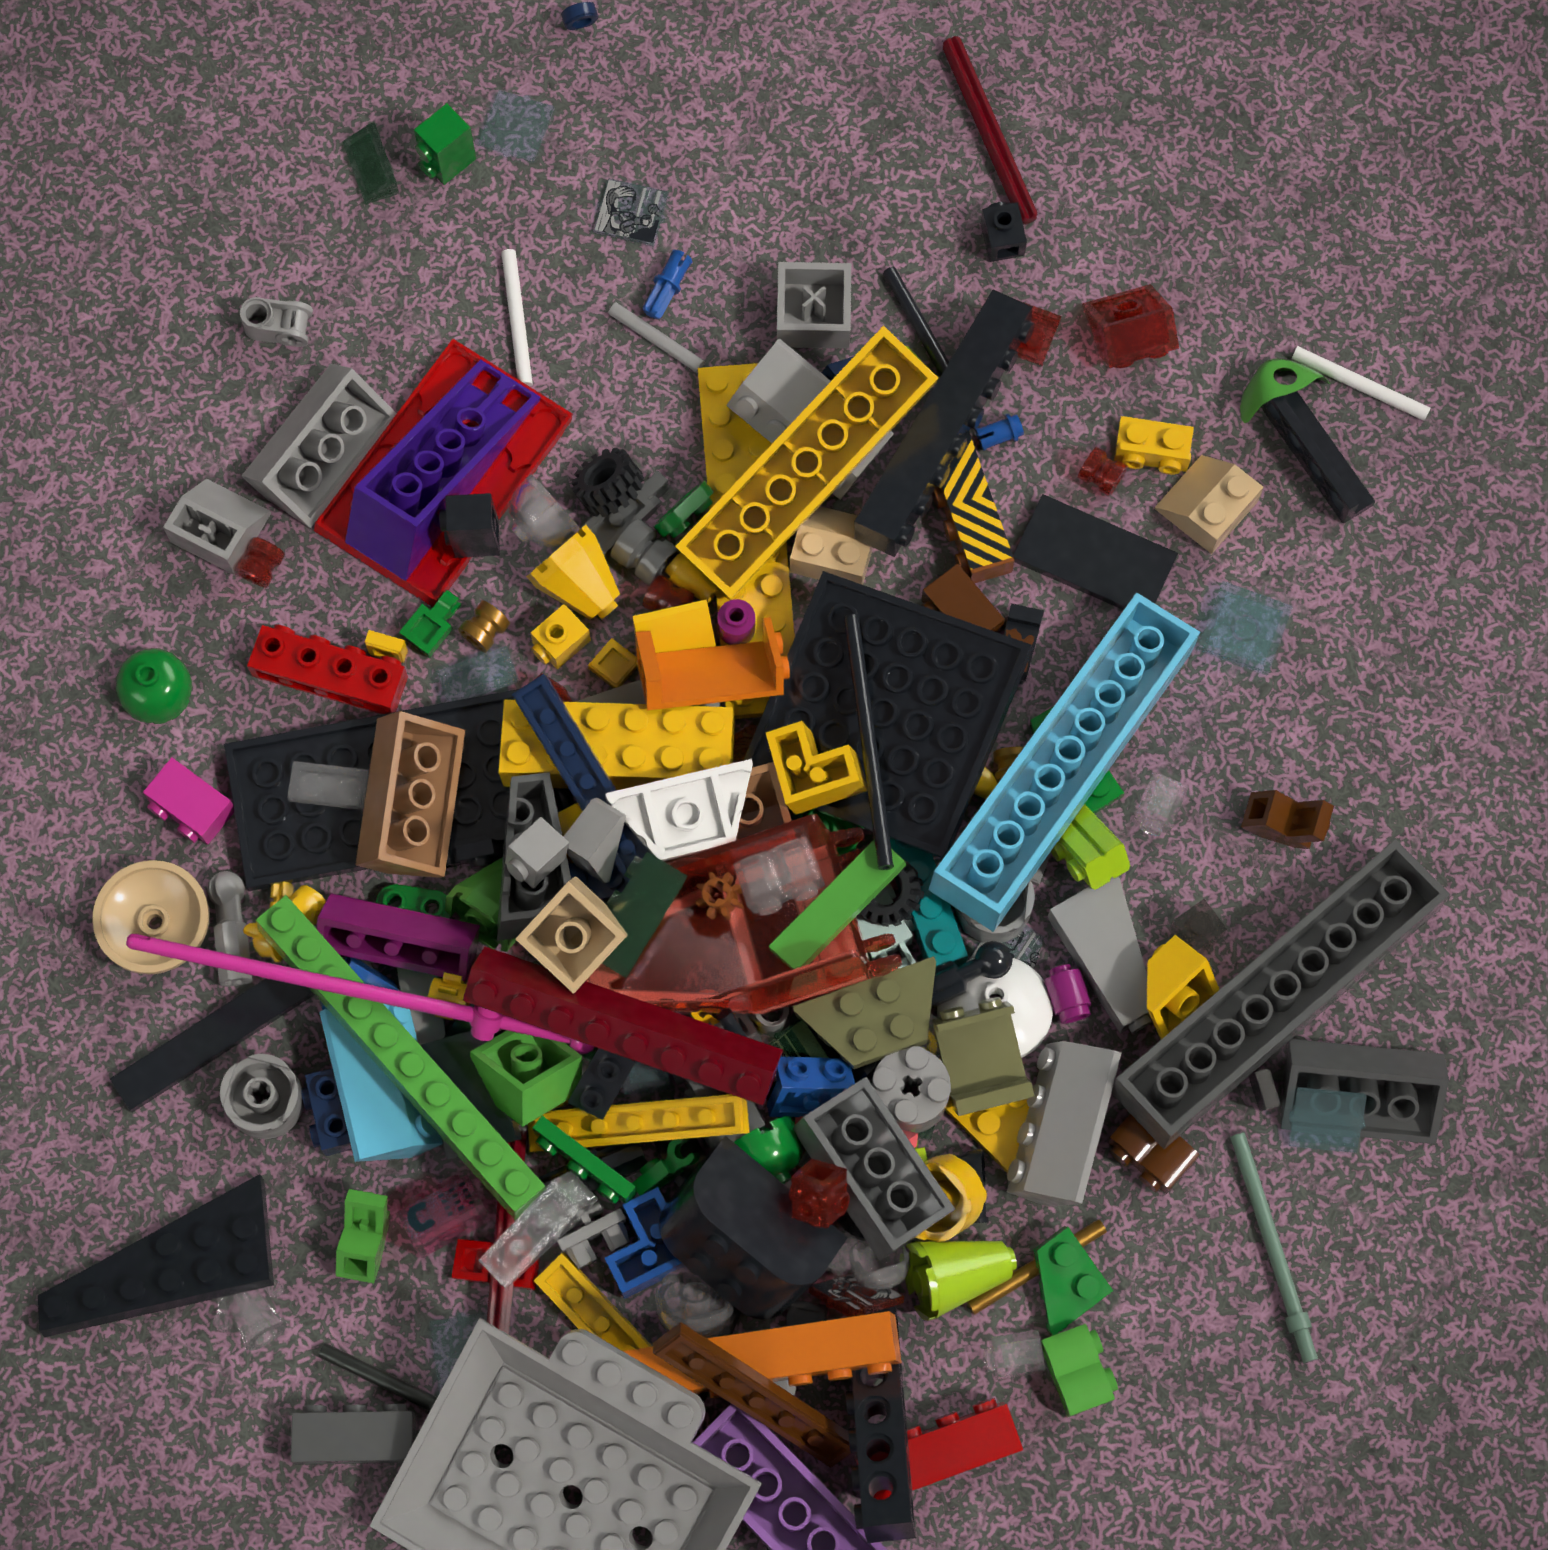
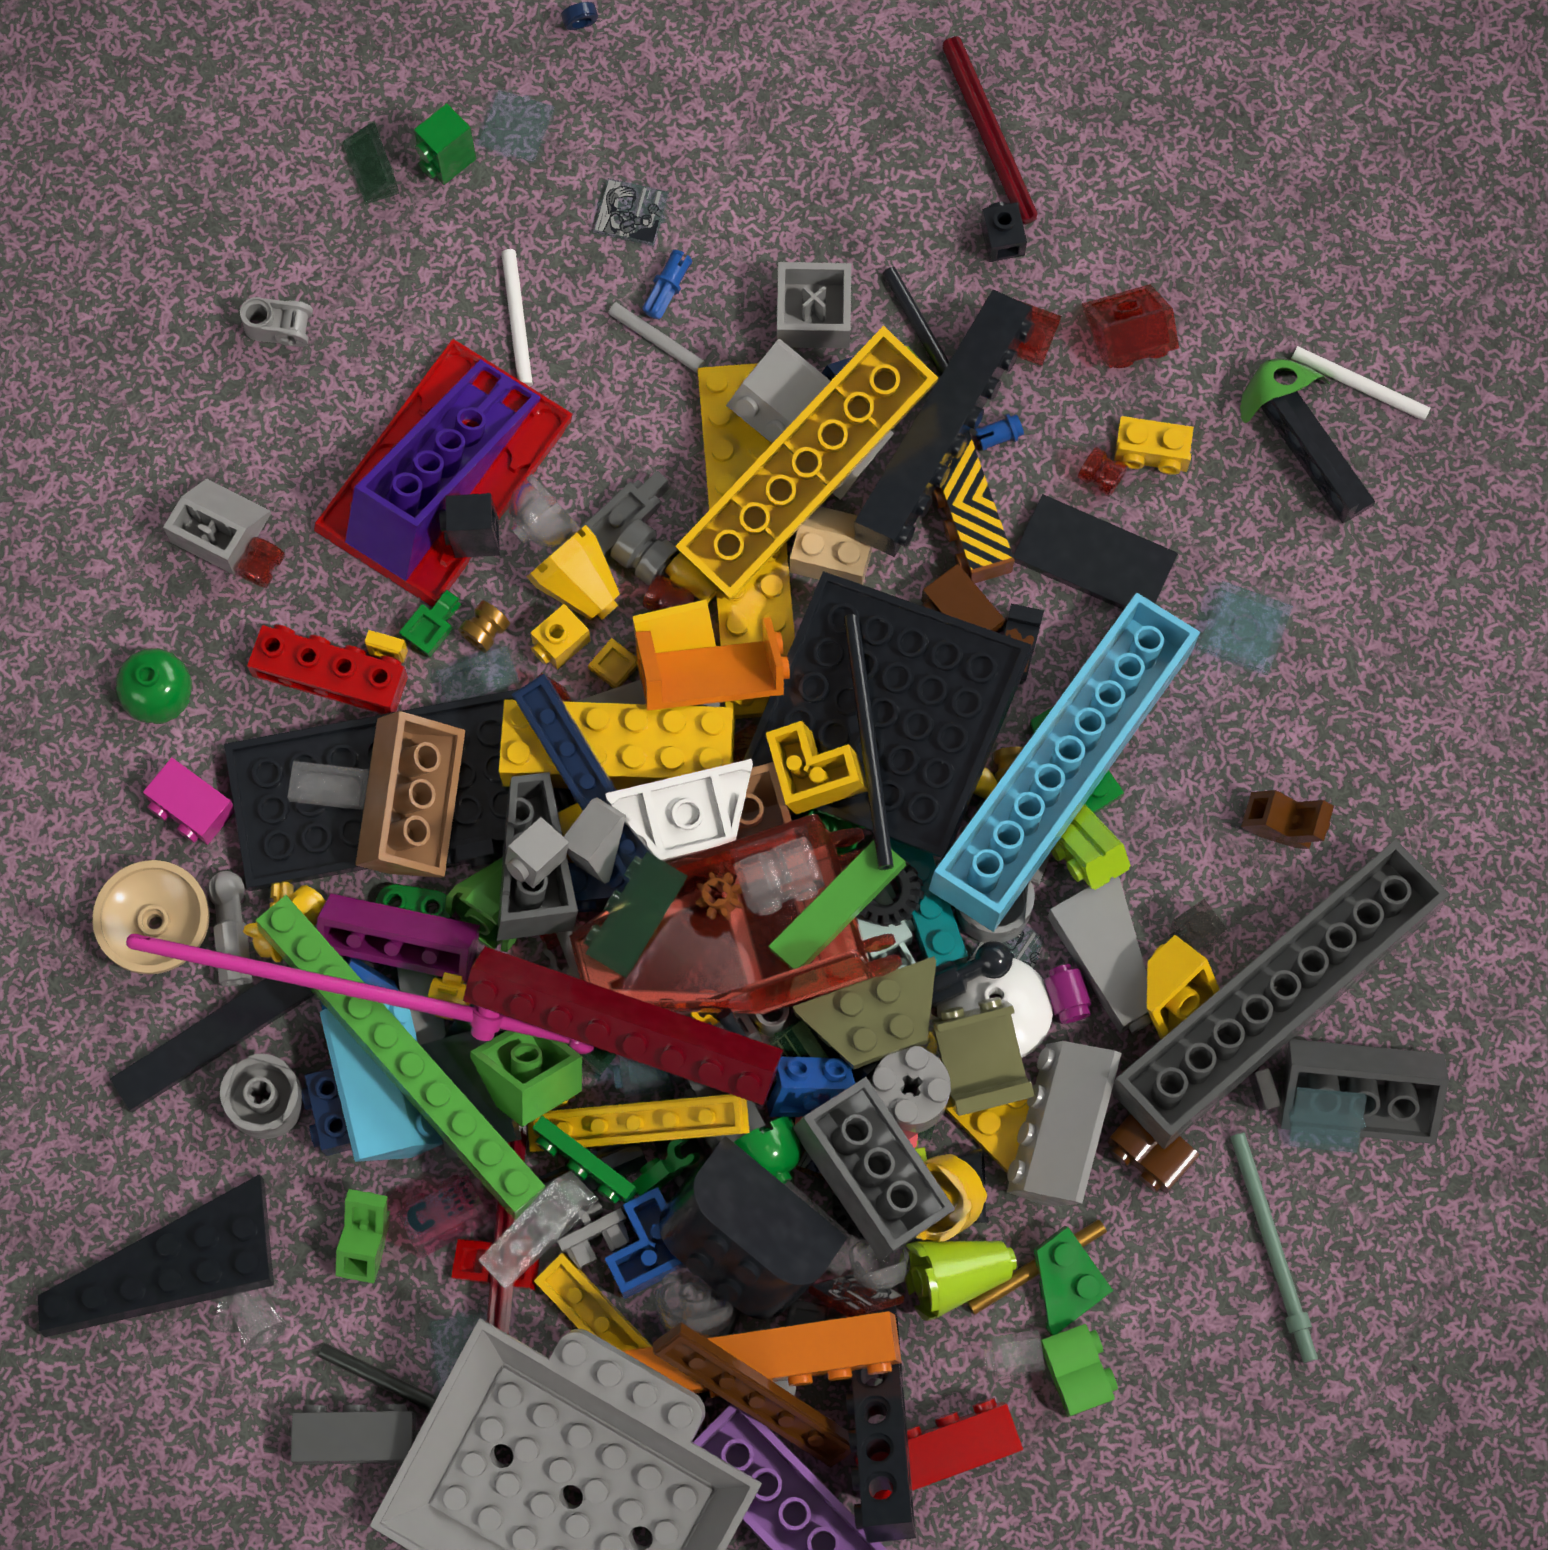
light grey slope [242,364,397,528] -> none
tan slope [515,876,628,994] -> none
black hinge [568,1048,636,1120] -> none
black tyre [571,448,644,517] -> none
green plate [653,480,714,538] -> none
magenta brick [718,599,756,645] -> none
clear red brick [789,1159,850,1228] -> none
clear brick [1133,772,1189,836] -> none
tan slope [1154,455,1264,554] -> none

